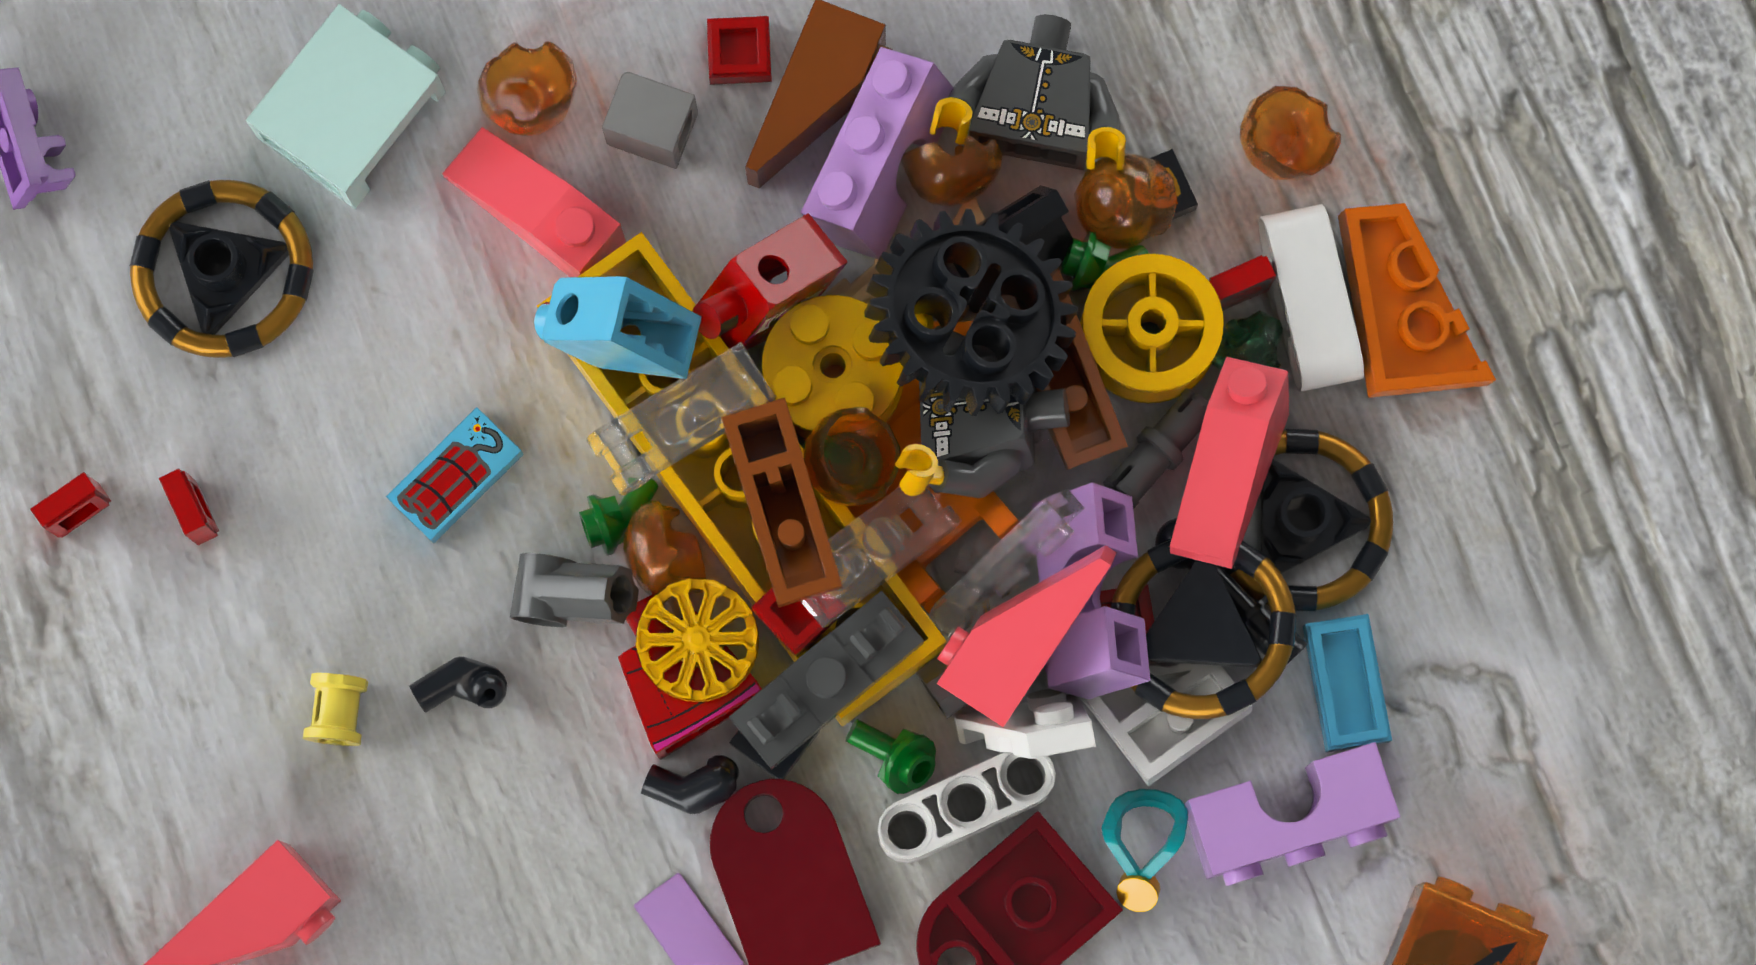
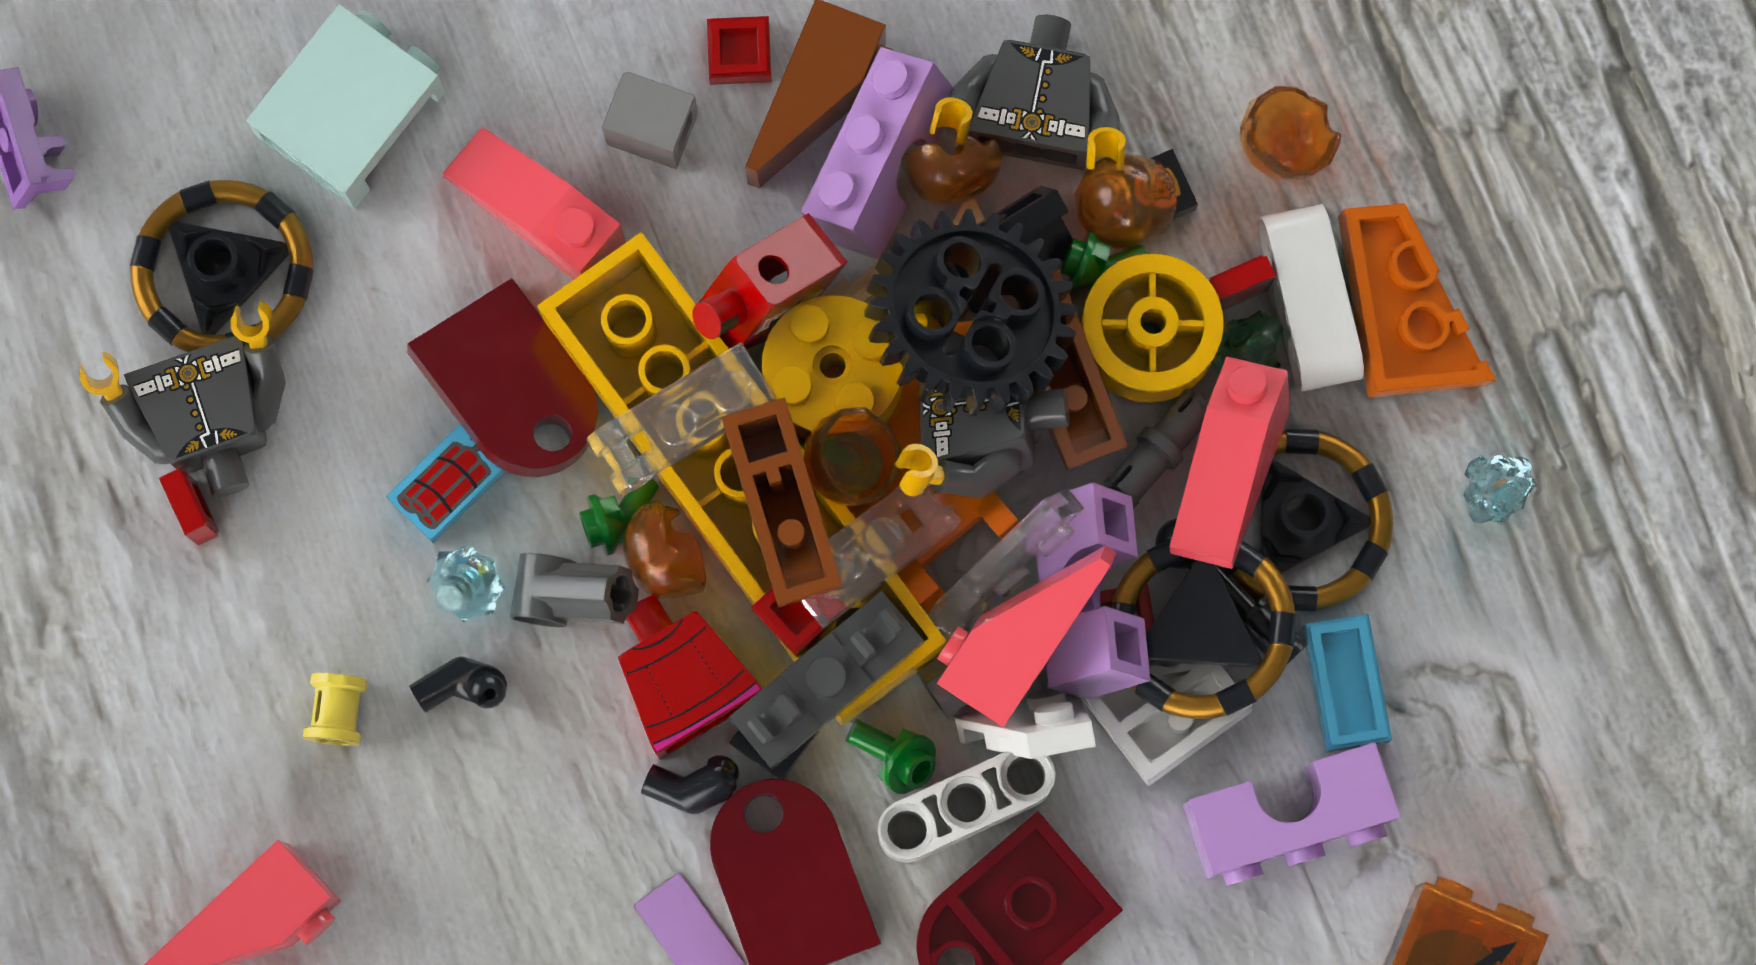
red tile [30,472,111,538] -> none
clear orange hair [477,41,577,136] -> none
medium azure torso [534,276,702,379] -> none
yellow wheel [635,578,759,702] -> none
teal piece [1101,789,1188,912] -> none
none -> dark grey torso [79,301,286,497]
none -> dark red tile [407,278,598,477]
none -> clear light blue piece [427,544,505,622]
none -> clear light blue piece [1463,455,1536,524]

